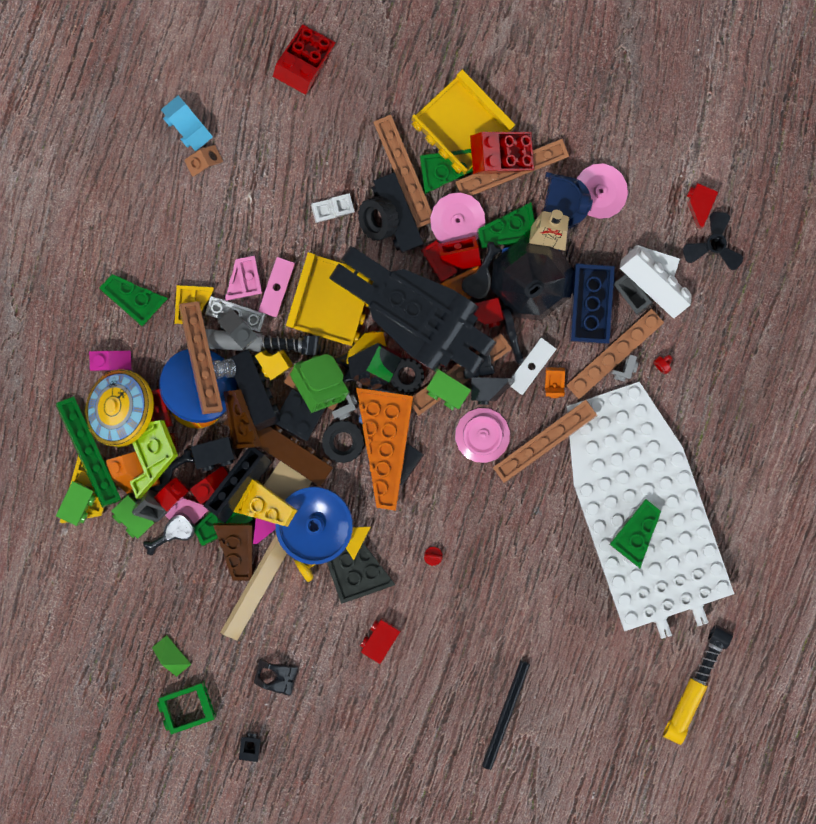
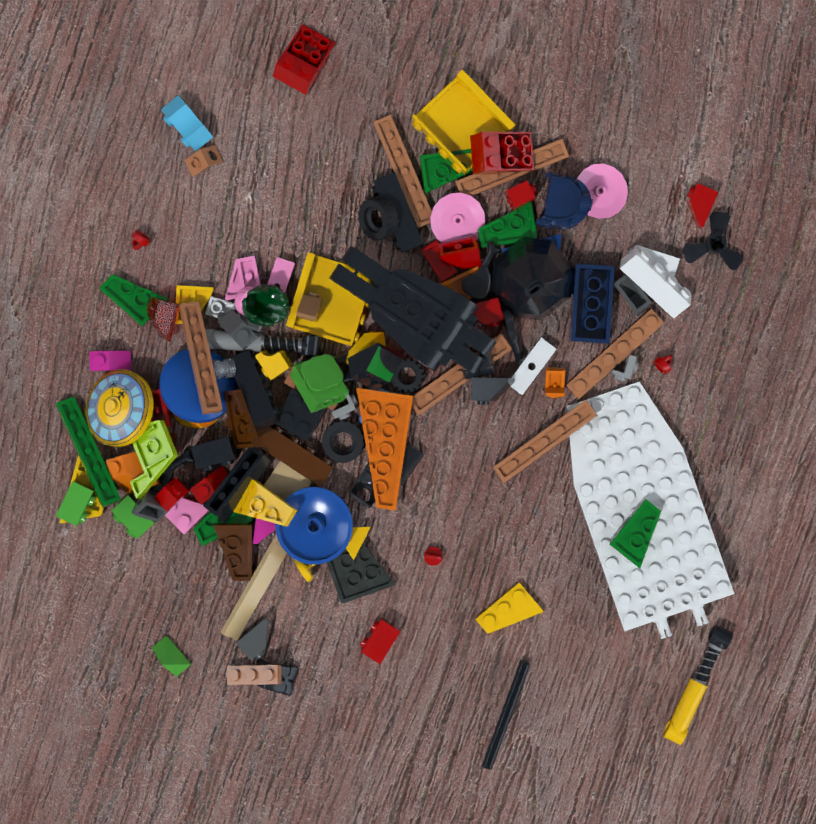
piece [143,513,196,556] -> none
green window [157,681,216,735] -> none
black brick [239,731,262,762] -> none
white slope [311,193,355,223] -> none
bright green brick [426,369,471,410] -> none
bright pink piece [455,408,510,463] -> none
tan torso [529,210,569,251] -> none
none -> red tile [131,230,151,250]
none -> clear red slope [147,297,180,342]
none -> nougat plate [227,665,281,685]
none -> dark green hair [235,284,290,327]
none -> dark grey slope [236,616,269,660]
none -> medium nougat slope [296,292,323,322]
none -> black piece [349,464,375,509]
none -> yellow wing [475,582,544,634]
none -> red brick [505,180,537,211]

